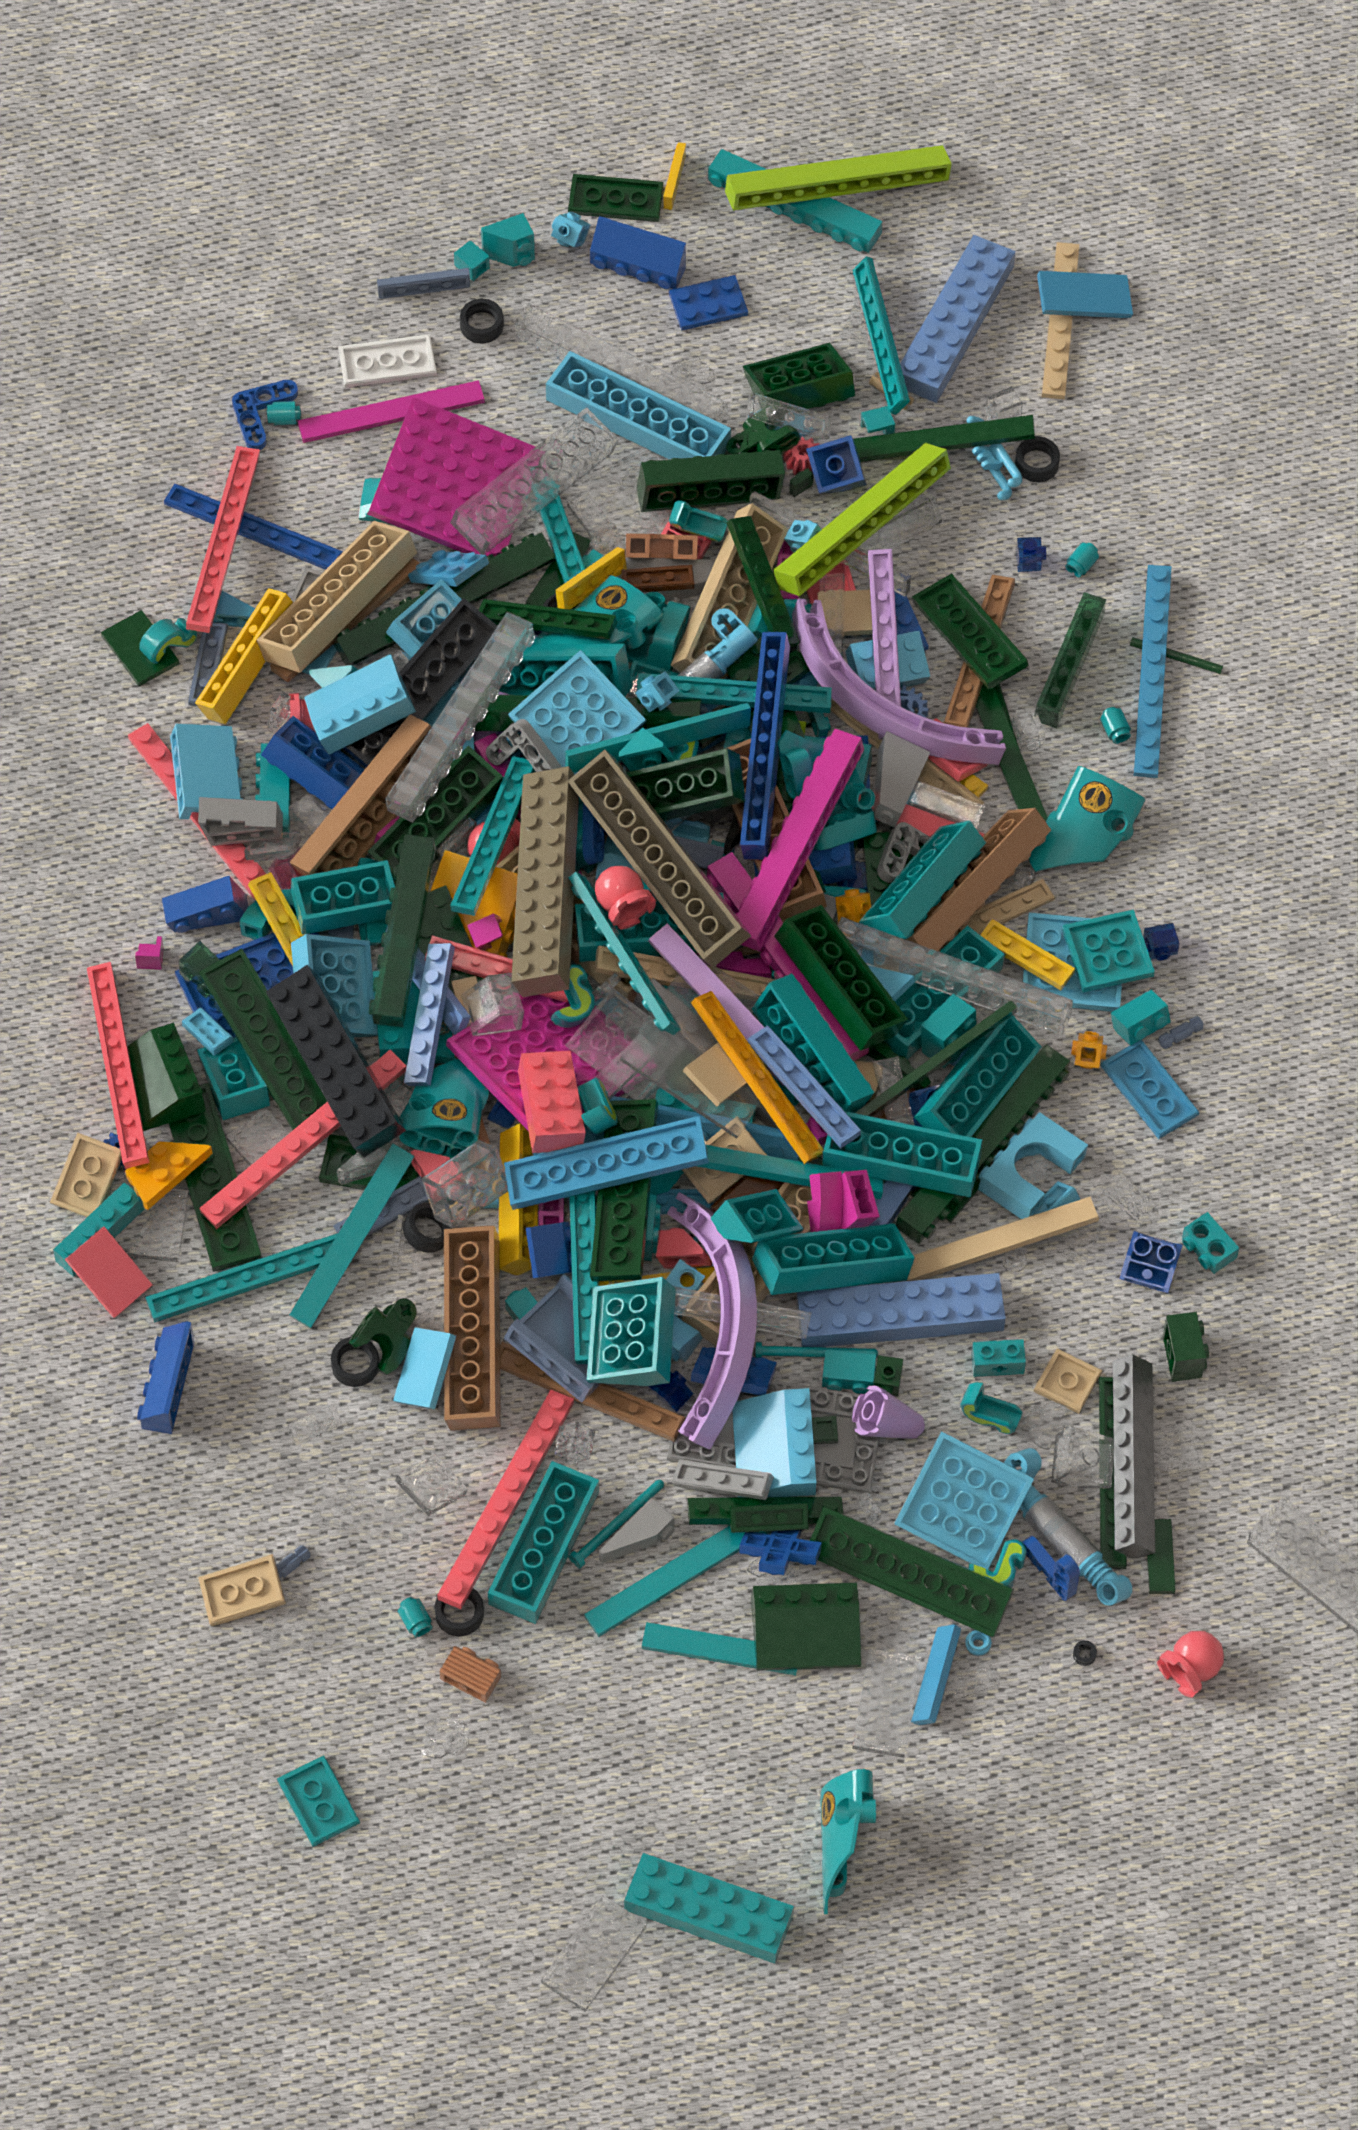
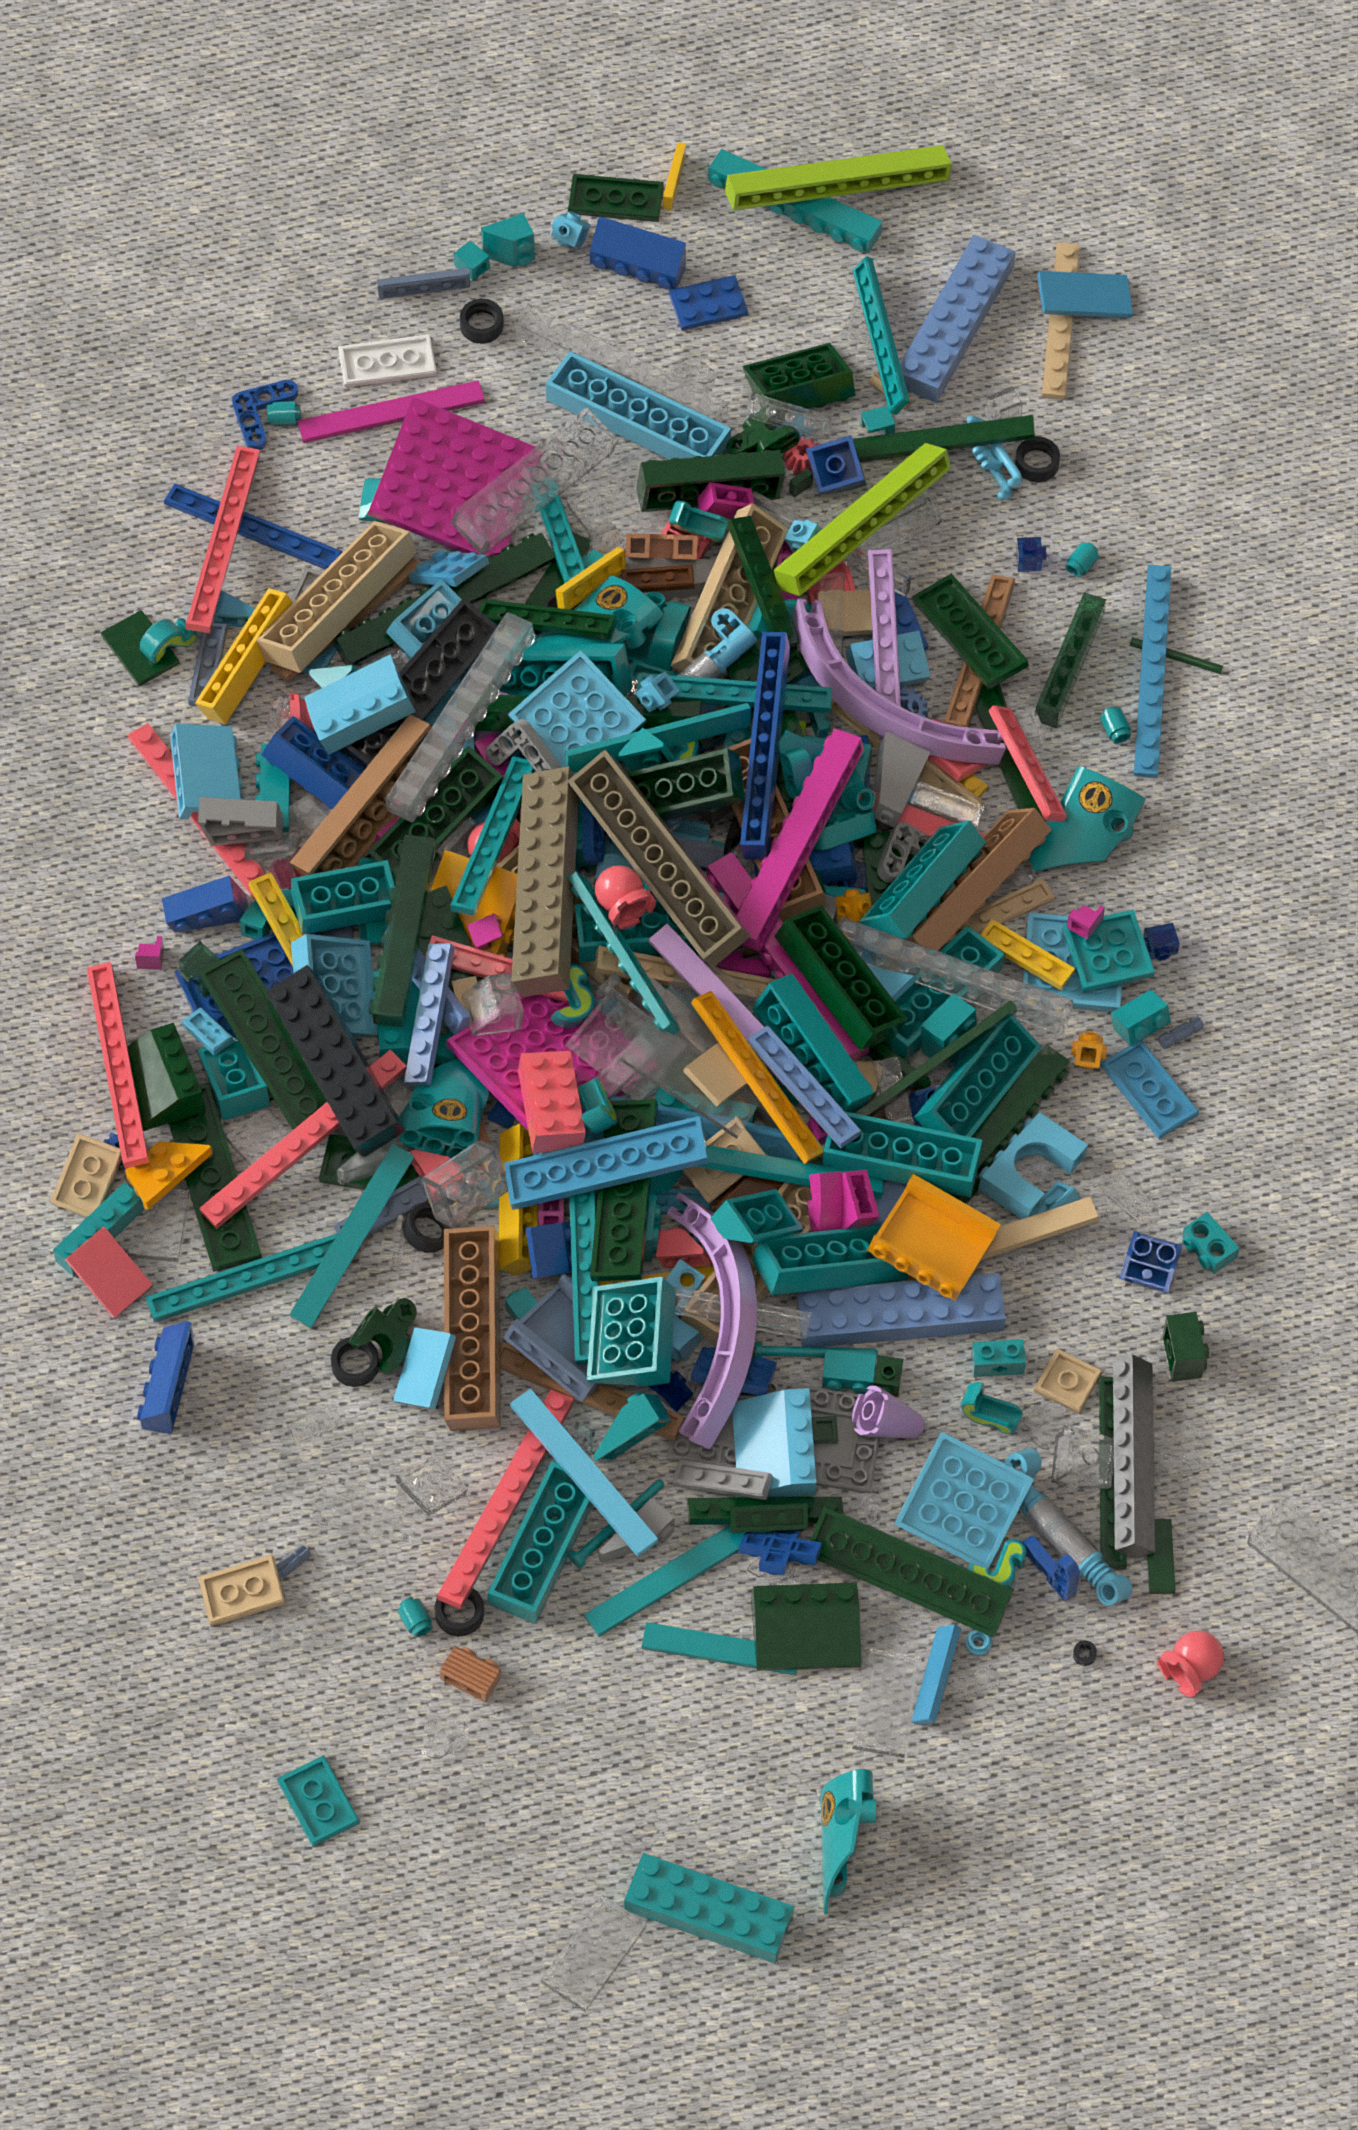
none -> medium azure tile [510,1389,658,1557]
none -> teal slope [593,1392,672,1462]
none -> dark pink brick [697,482,755,521]
none -> light orange panel [867,1174,1001,1302]
none -> coral tile [989,705,1067,823]
none -> dark pink panel [1067,905,1105,940]

